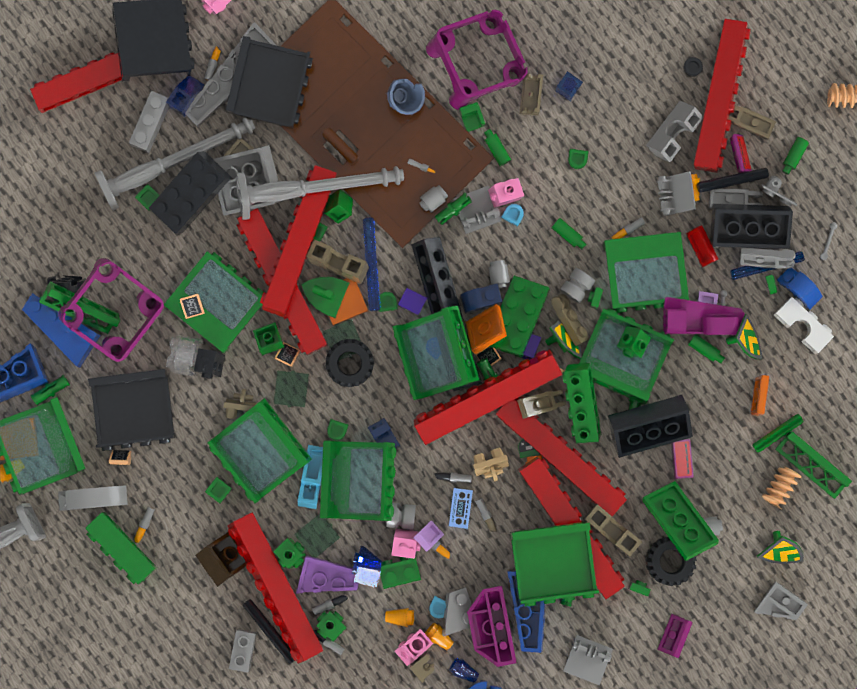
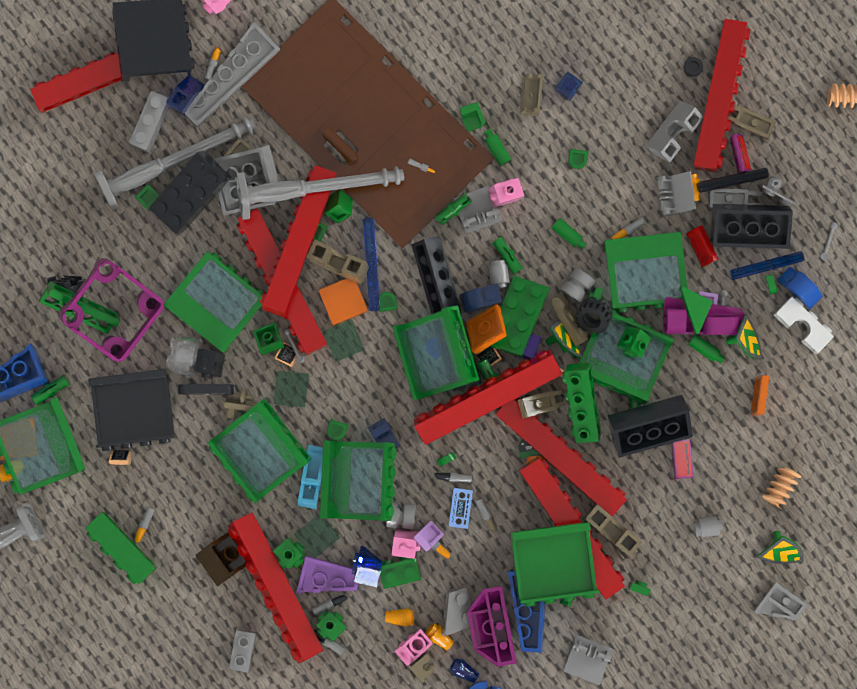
blue wedge [22,293,101,368] -> none
light grey arch [58,486,128,511] -> none
slope [180,294,205,319] -> none
green plate [205,477,232,504] -> none
black panel [226,36,313,128] -> none
black axle [243,599,295,664] -> none
green shield [301,277,349,318] -> none
black tyre [325,339,374,387] -> none
sand blue helmet [387,79,425,115] -> none
dark purple panel [398,288,427,315] -> none
light grey brick [419,185,448,212] -> none
magenta piece [426,9,528,110] -> none
medium azure tile [429,596,446,619] -> none
tan hips [473,448,509,482] -> none
medium azure tile [501,204,524,227] -> none
green plate [642,481,719,561] -> none
black tyre [645,537,697,586] -> none
magenta slope [657,614,693,658] -> none
light grey hinge [740,247,796,269] -> none
green axle [752,414,804,453] -> none
green fence [775,431,852,499] -> none
green cylinder [782,137,809,175] -> none
none -> black beam [178,384,234,395]
none -> light grey hinge [284,328,304,363]
none -> green tile [437,452,457,467]
none -> green pin [492,237,523,275]
none -> black tyre [575,297,613,334]
none -> green tile [679,286,713,334]

